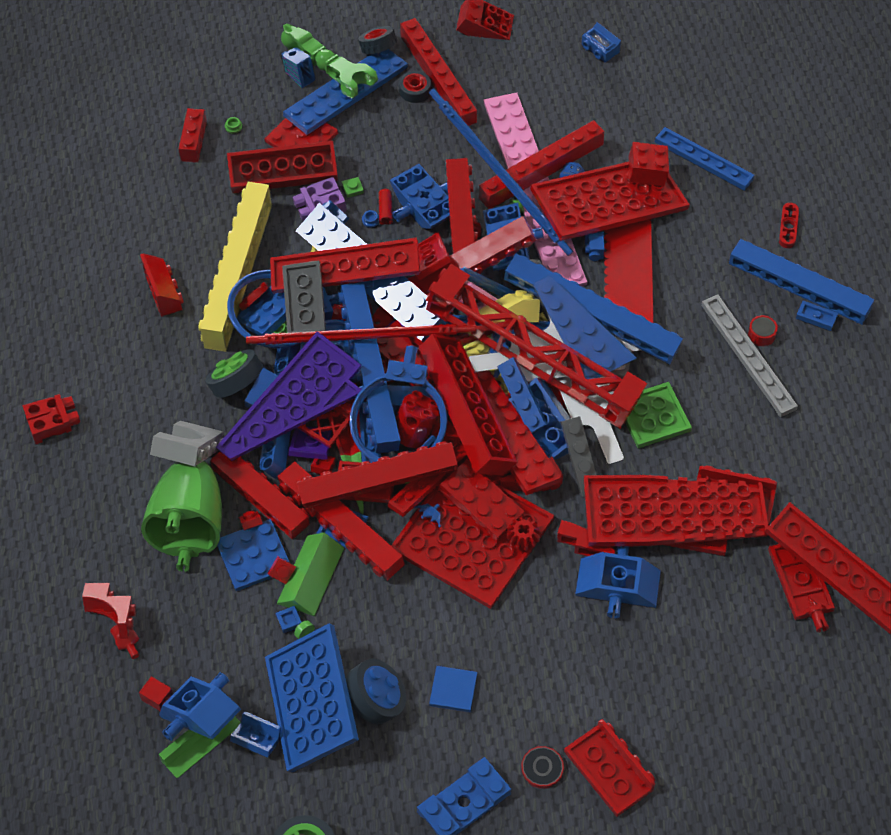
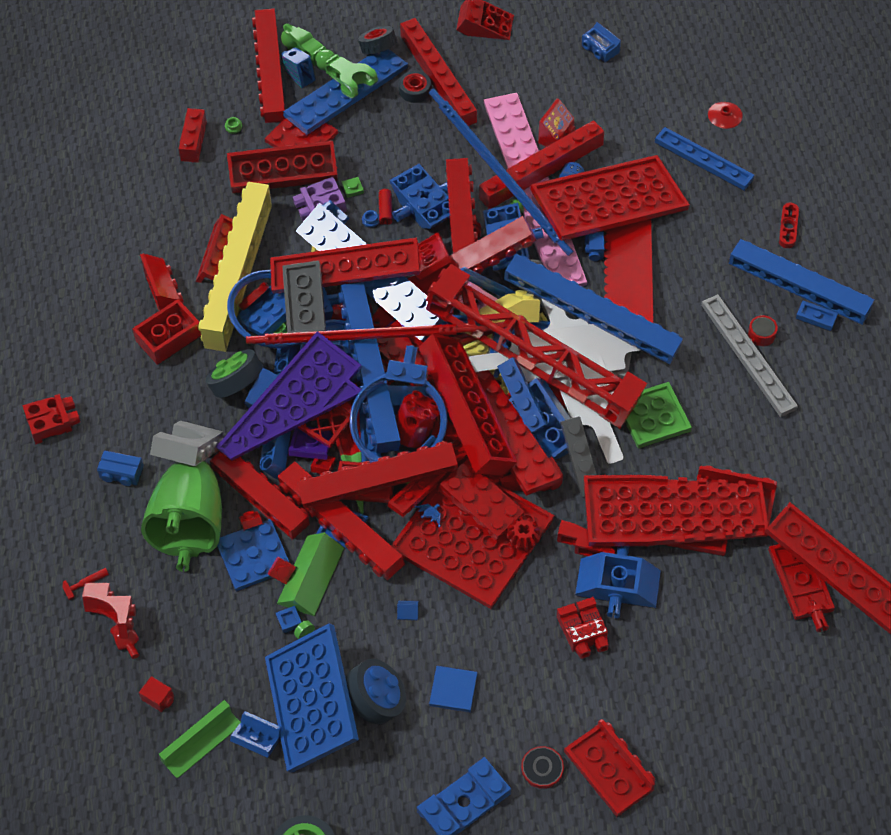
blue slope [159,672,241,741] -> none
blue wing [533,275,636,379] -> none
red brick [629,142,669,186] -> none
none -> red piece [63,568,109,600]
none -> blue brick [97,451,144,486]
none -> red brick [132,299,201,365]
none -> red fence [195,214,233,283]
none -> red brick [252,8,285,123]
none -> blue slope [397,601,419,620]
none -> red slope [538,99,575,147]
none -> red hips [557,597,609,659]
none -> red dish [708,102,743,129]

